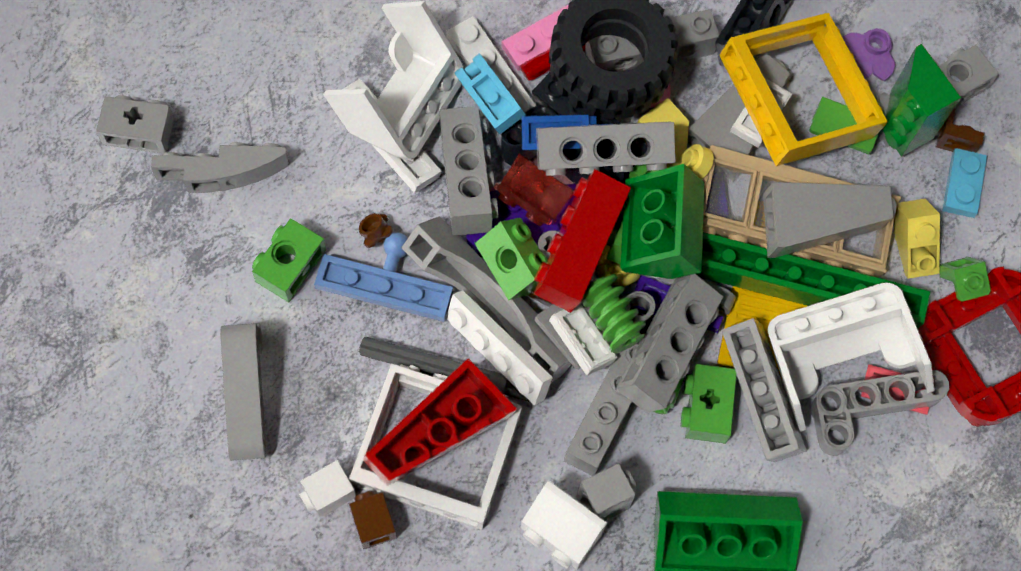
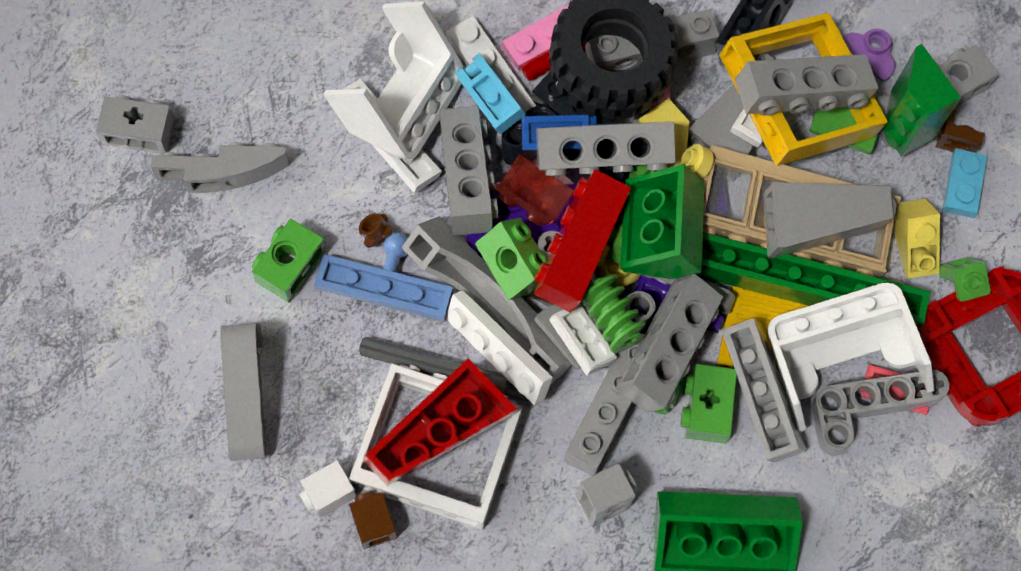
white slope [520,480,607,570] -> none
none -> light grey brick [735,54,879,116]

